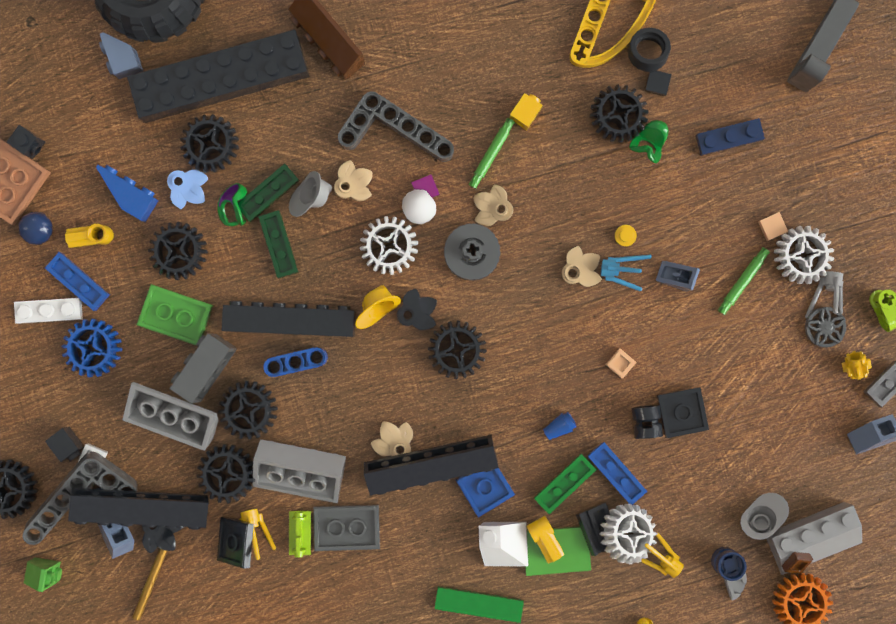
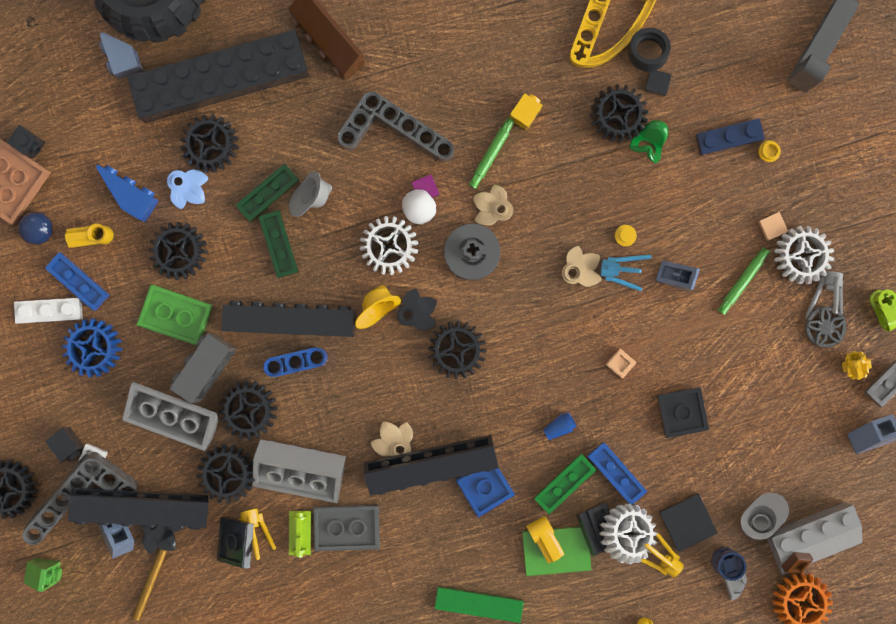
green piece [217,183,247,226] -> none
tan plate [334,160,372,201] -> none
white slope [479,522,528,566] -> none
black wheel [631,405,663,439] -> none
none -> black tile [659,493,718,552]
none -> yellow plate [758,141,781,162]

